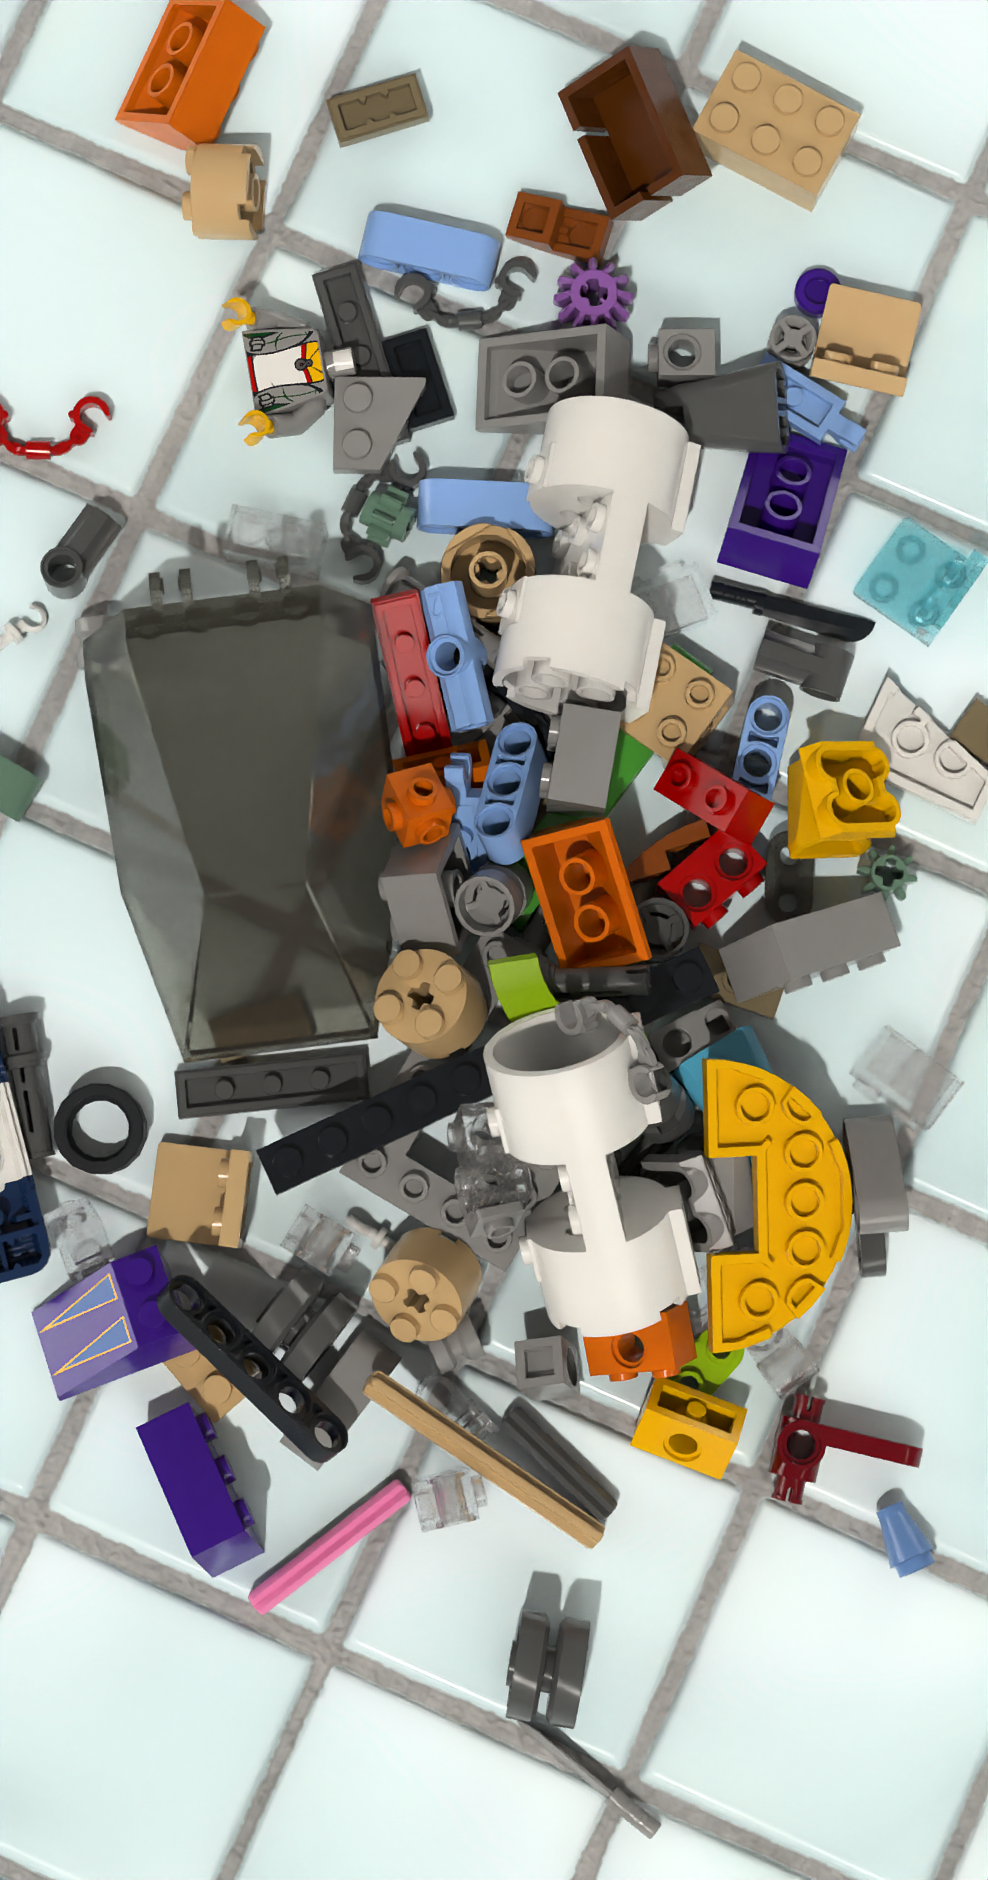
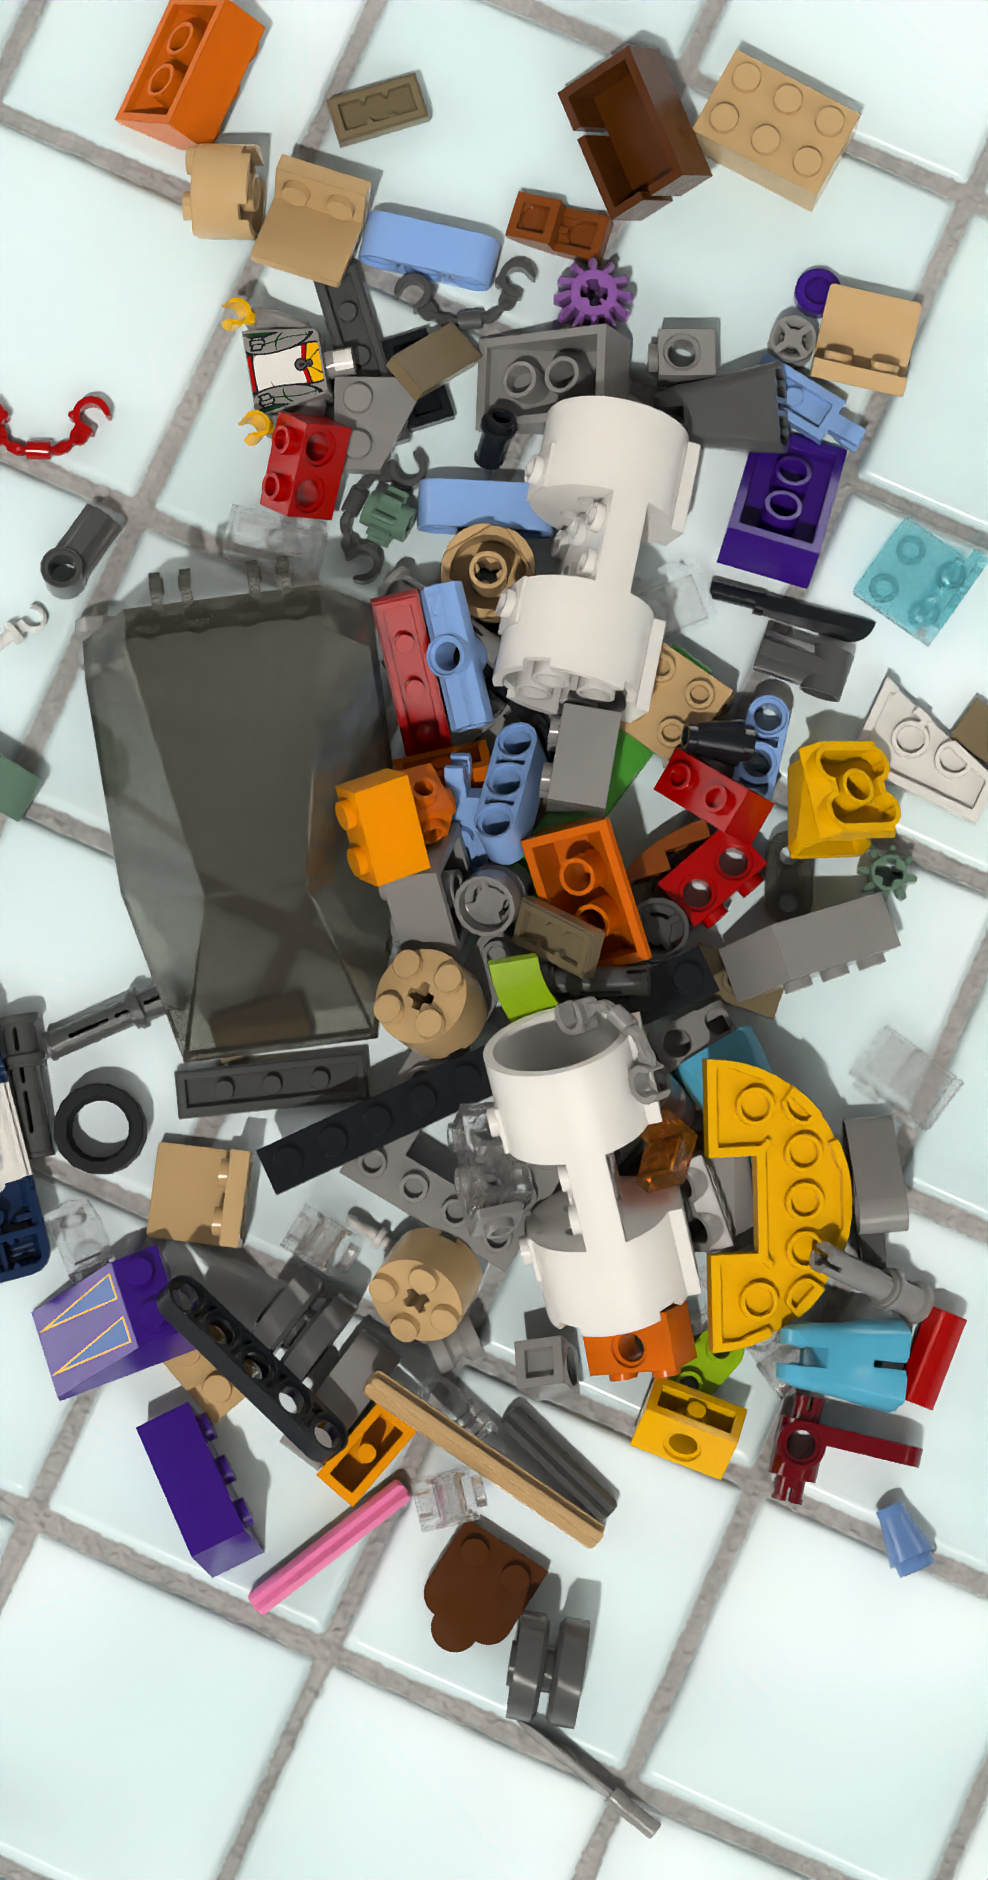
none -> dark grey pin [42,971,188,1061]
none -> tan bracket [251,154,372,287]
none -> red brick [259,411,352,520]
none -> light orange brick [316,1404,417,1507]
none -> light orange brick [335,768,431,887]
none -> dark tan tile [385,321,482,401]
none -> reddish brown plate [424,1518,549,1652]
none -> black pin [474,408,518,470]
none -> dark tan plate [511,896,606,979]
none -> clear orange bracket [635,1109,698,1193]
none -> black cone [681,719,756,767]
none -> medium azure piece [776,1318,912,1413]
none -> light grey pin [809,1241,934,1324]
none -> red axle [902,1306,967,1411]

